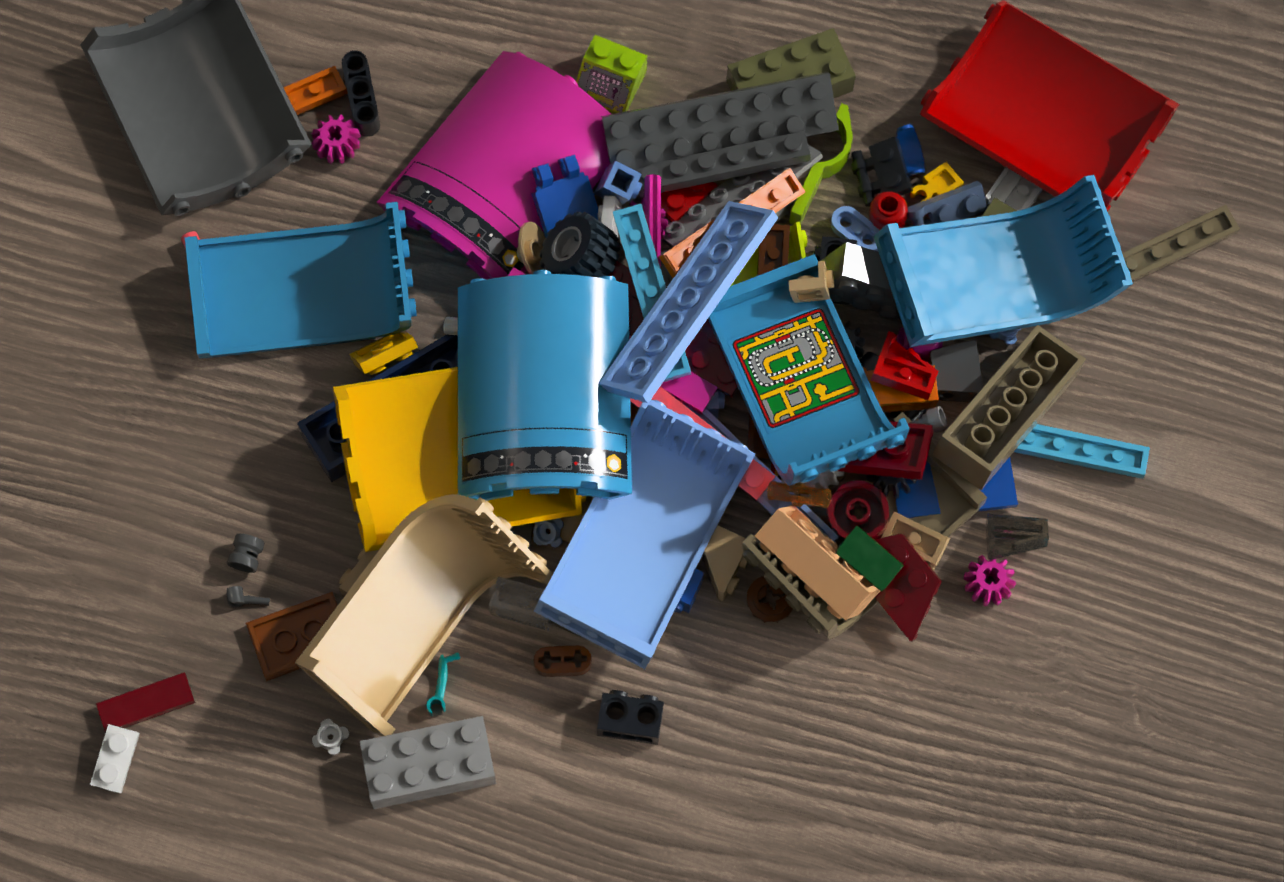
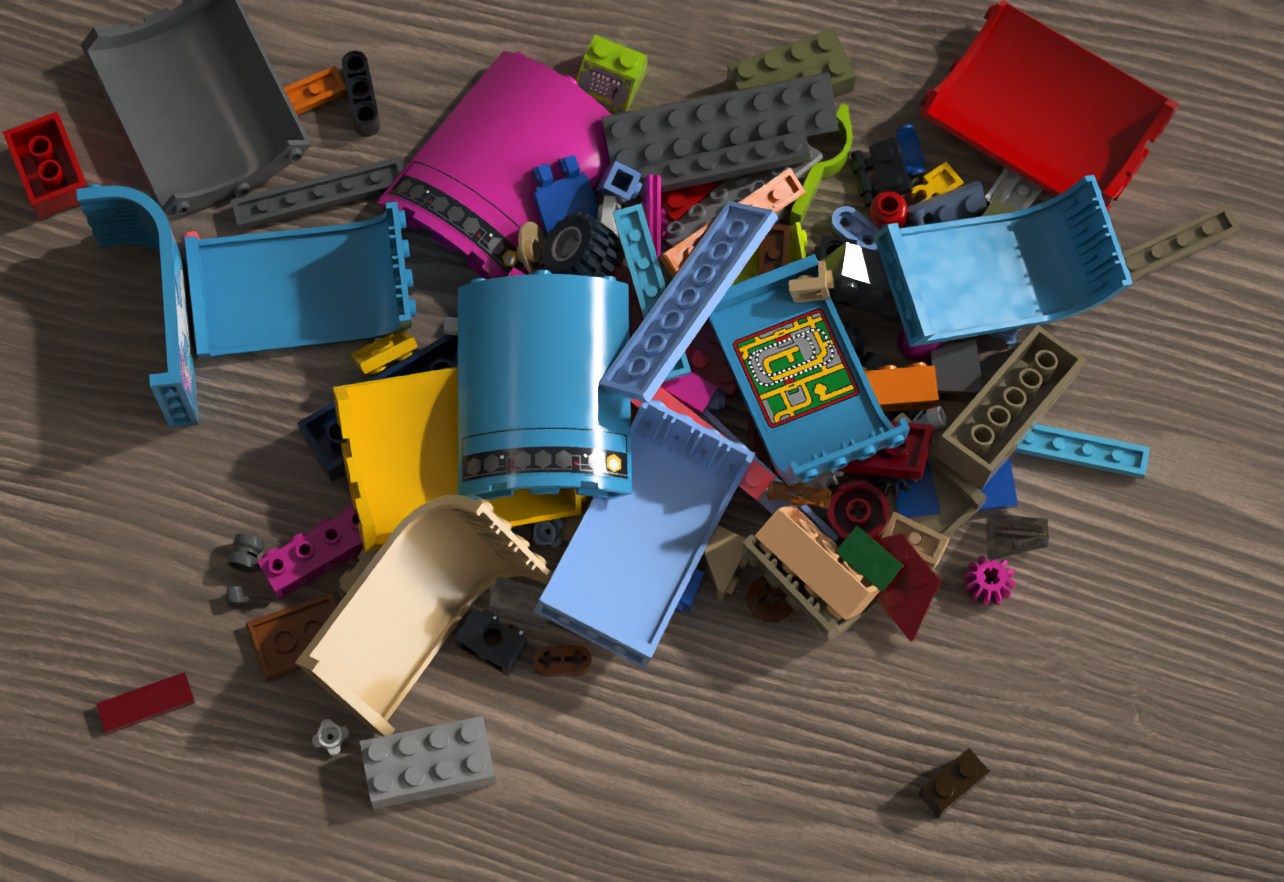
white plate [90,724,140,793] -> none
dark pink gear [311,115,360,164] -> none
teal piece [427,652,461,717] -> none
black brick [597,690,664,745] -> none
red wing [871,331,939,401] -> none
none -> red brick [3,111,88,220]
none -> dark azure panel [77,184,199,427]
none -> dark grey plate [231,157,404,230]
none -> dark pink brick [257,504,364,600]
none -> black brick [455,608,528,677]
none -> dark brown brick [918,748,990,818]

